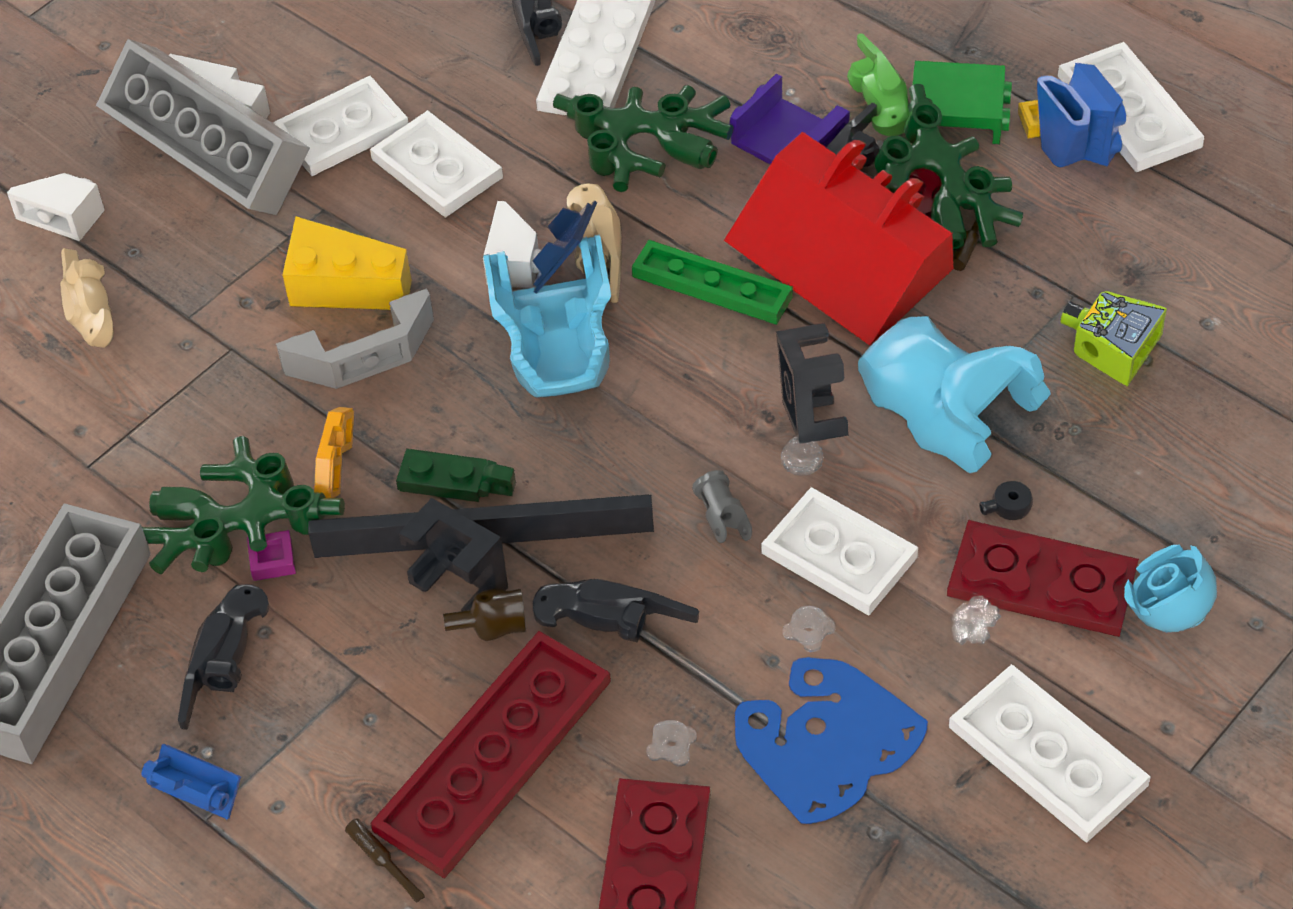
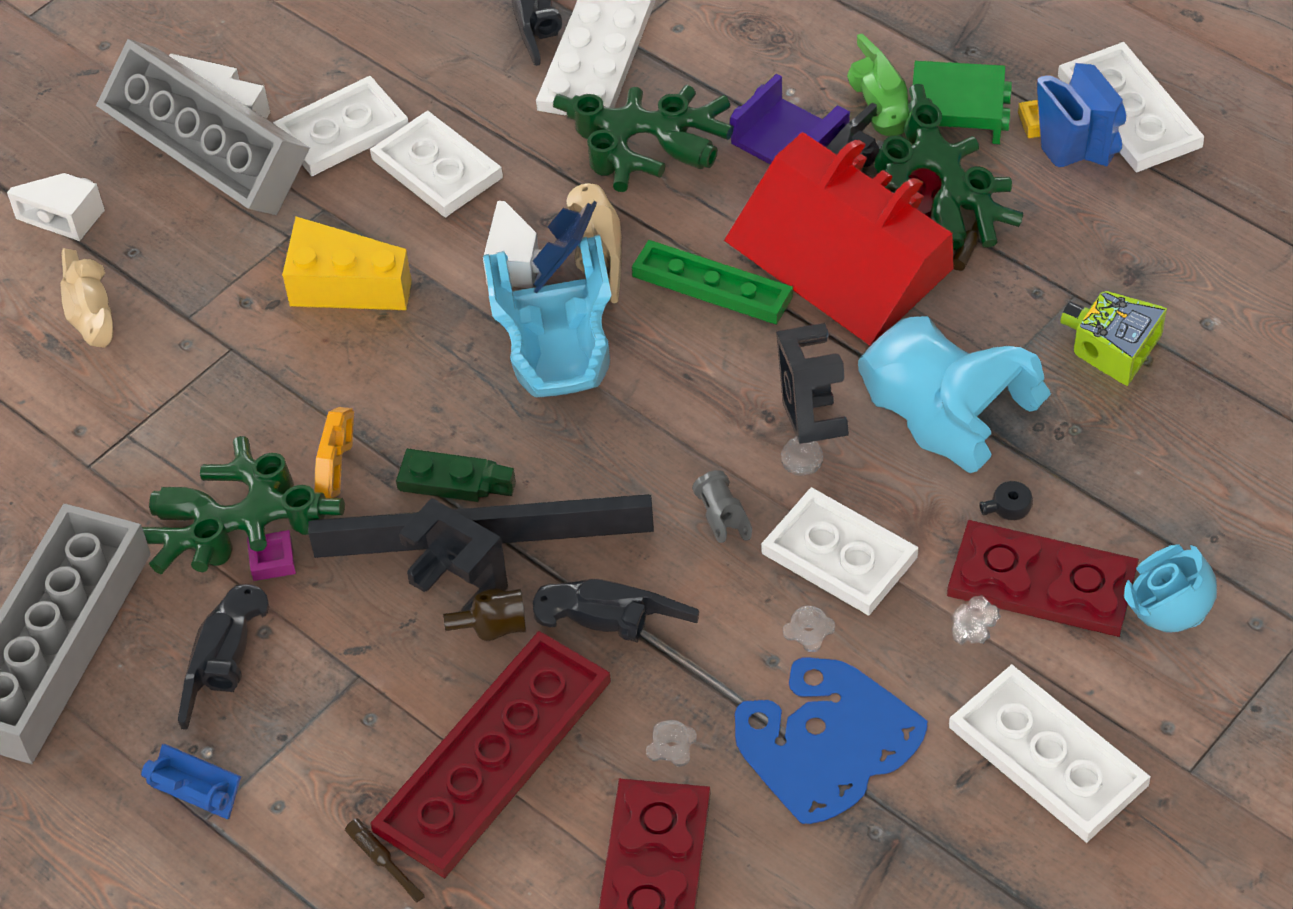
light grey slope [276,288,434,389] -> none

